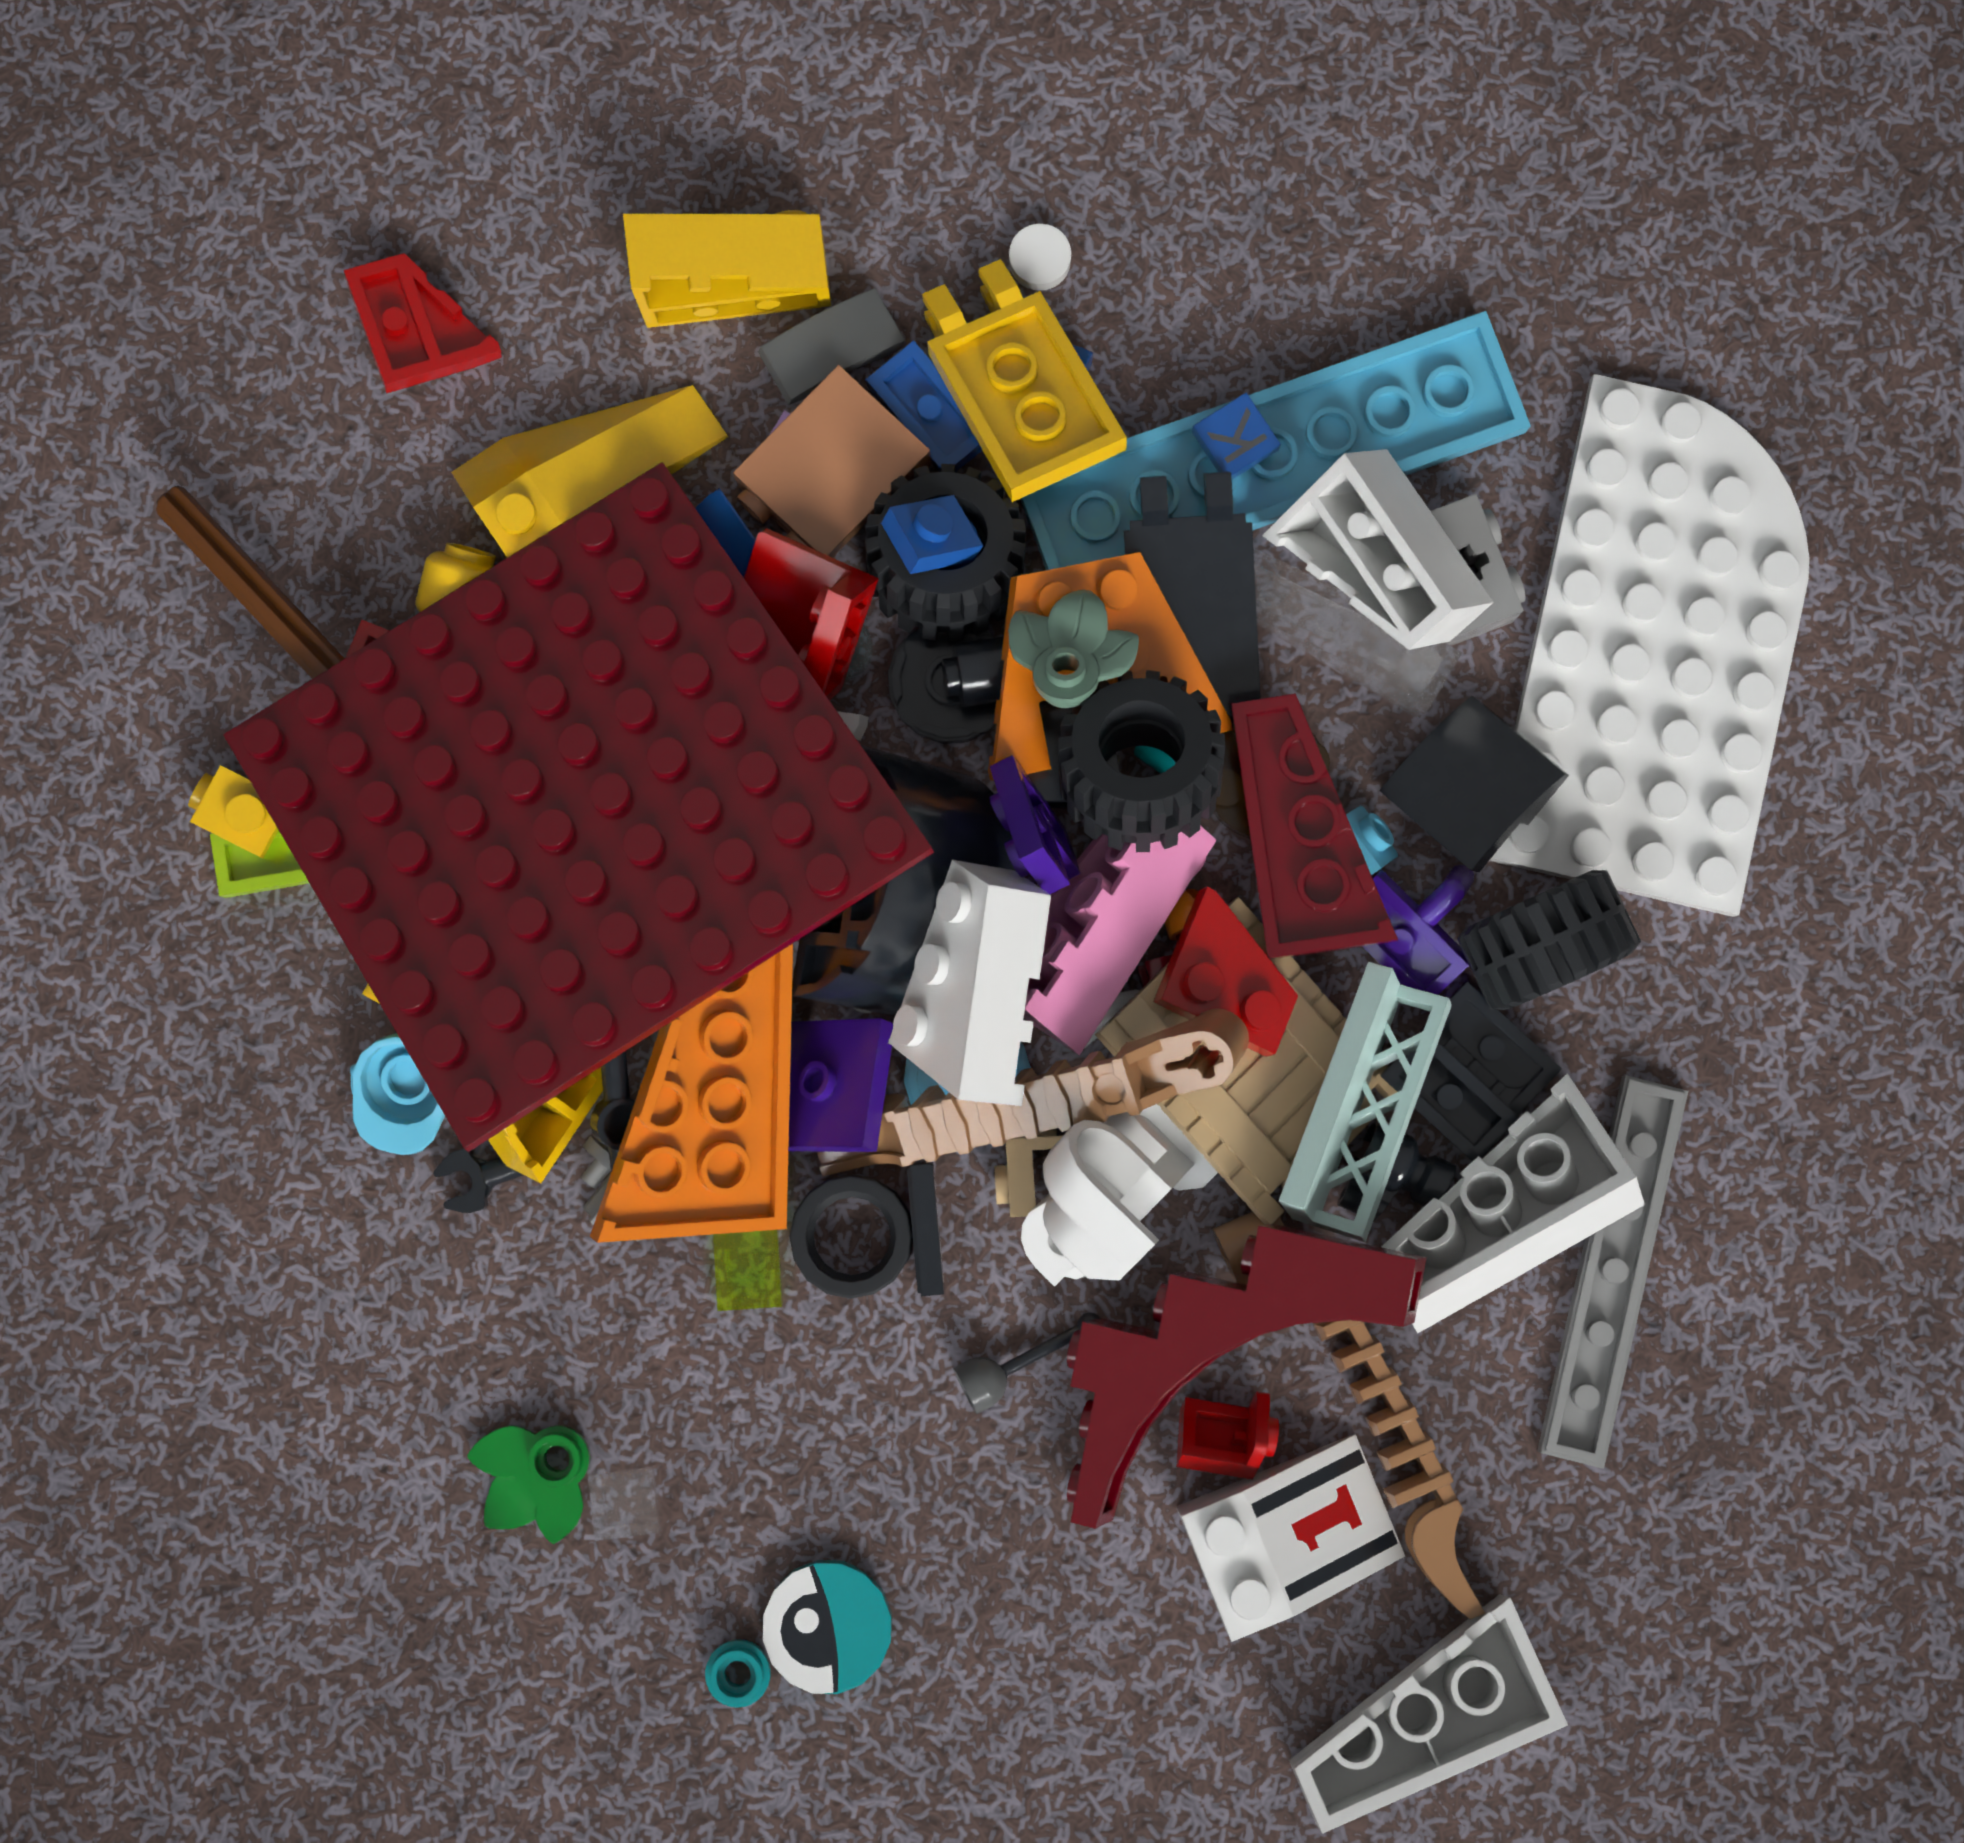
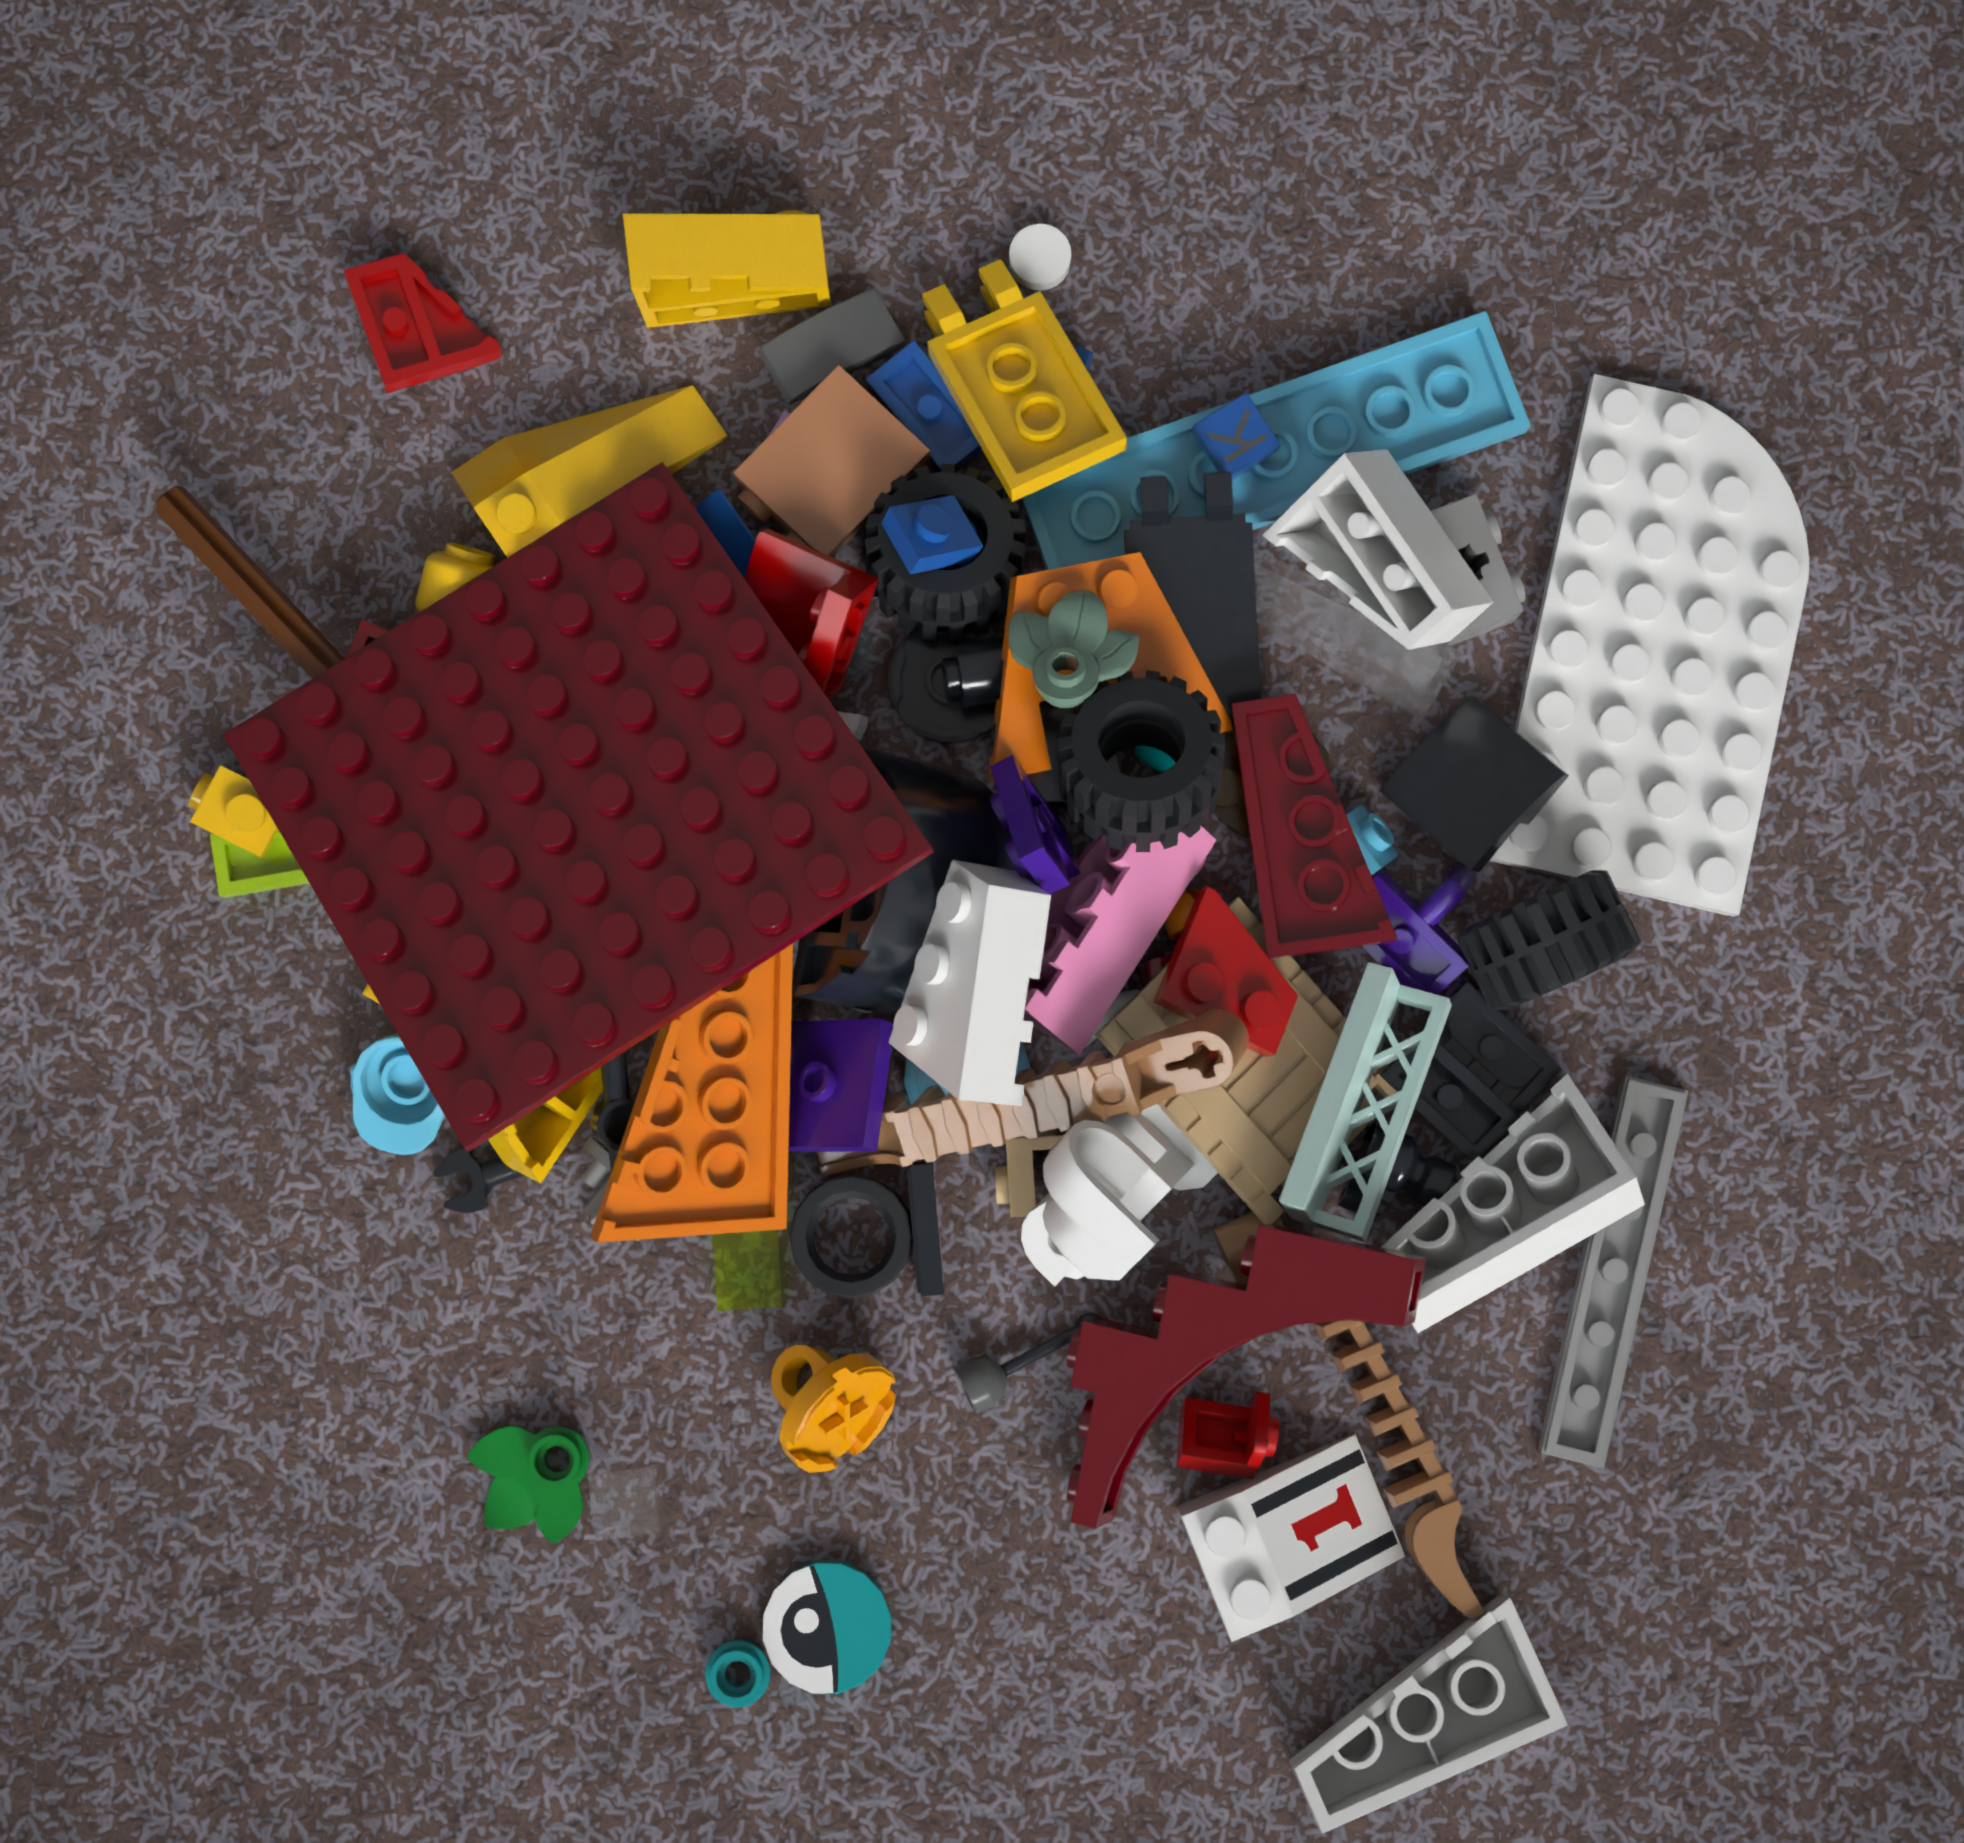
none -> light orange tile [771,1345,896,1473]

